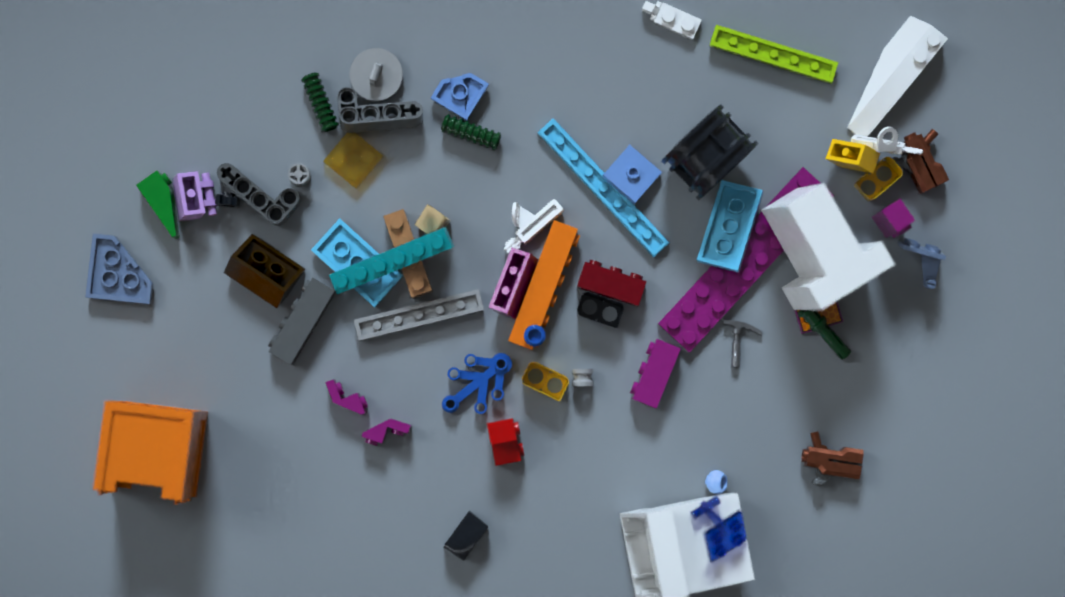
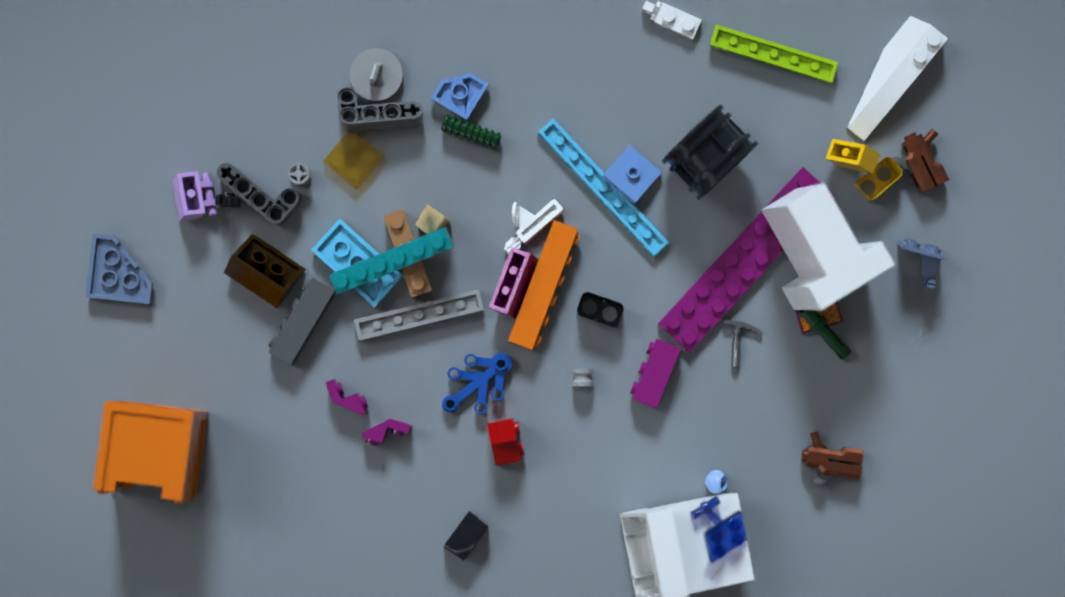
green slope [136,170,180,239] -> none
dark green piece [301,72,339,132] -> none
yellow piece [522,362,569,401] -> none
blue plate [524,325,546,347] -> none
dark red brick [577,260,646,307] -> none
medium azure plate [697,180,763,273] -> none
white piece [851,127,923,155] -> none
magenta brick [871,199,915,238] -> none

